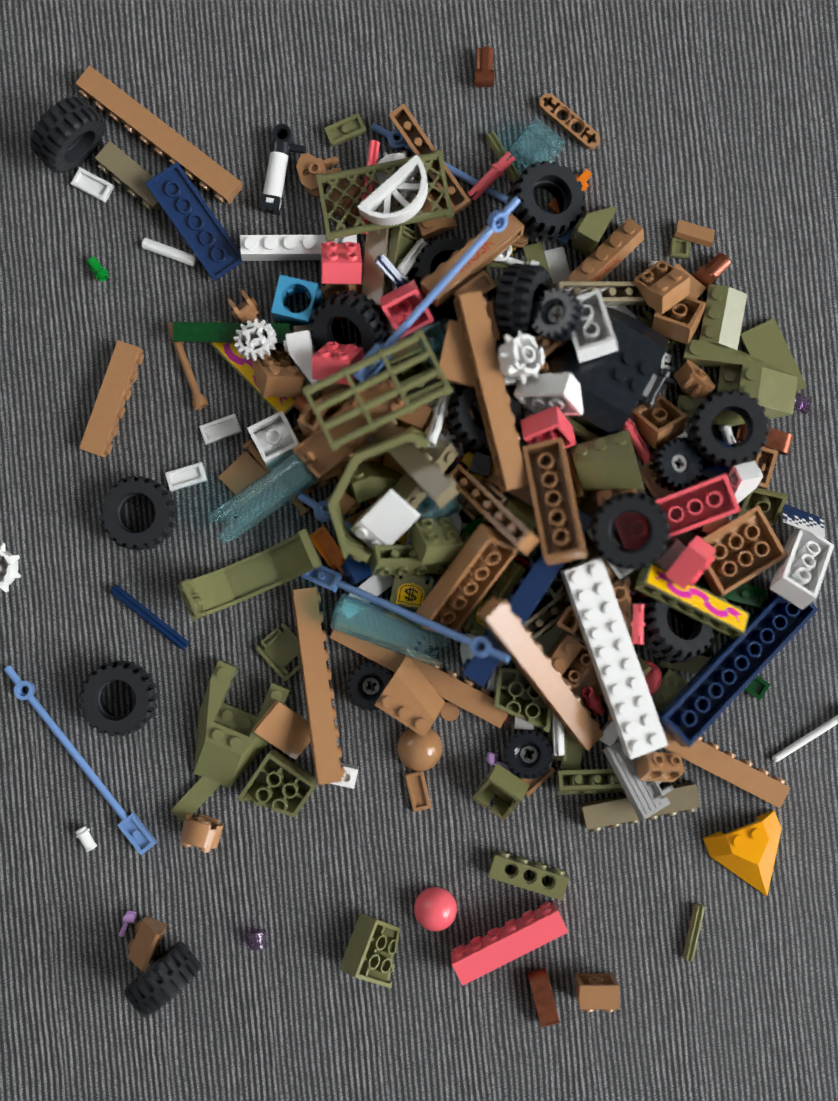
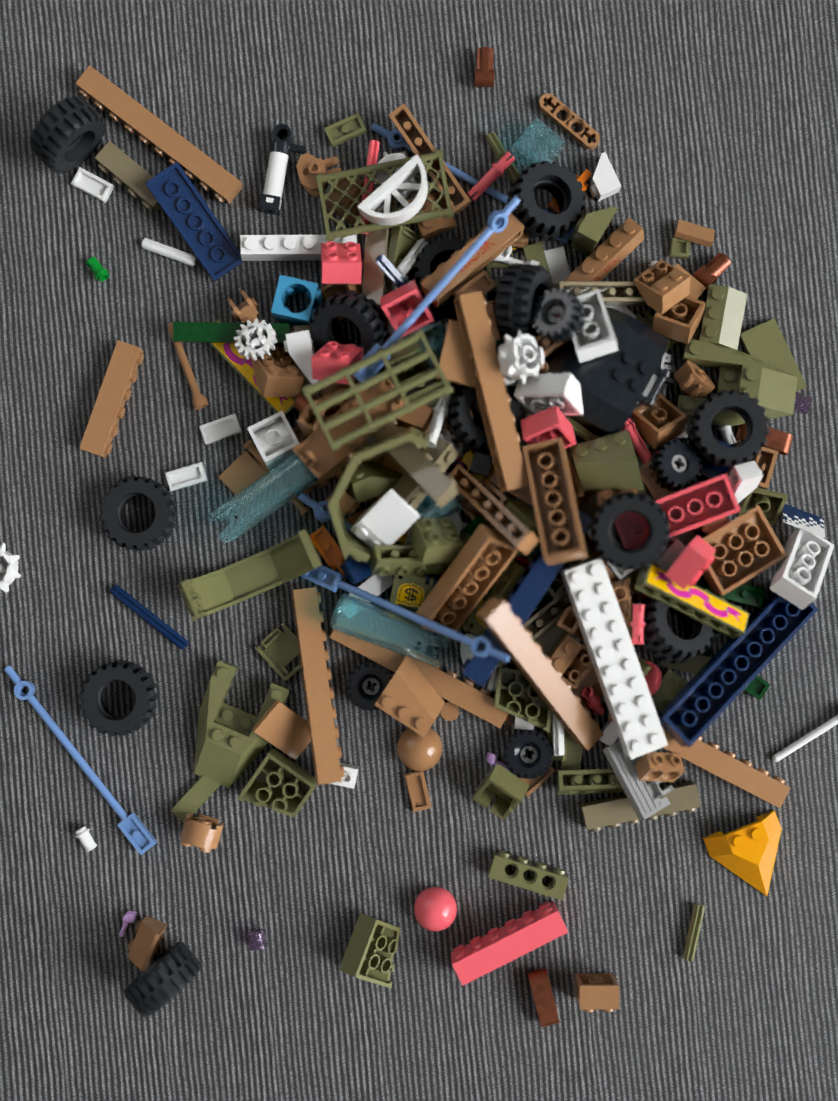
none -> white slope [589,152,621,201]

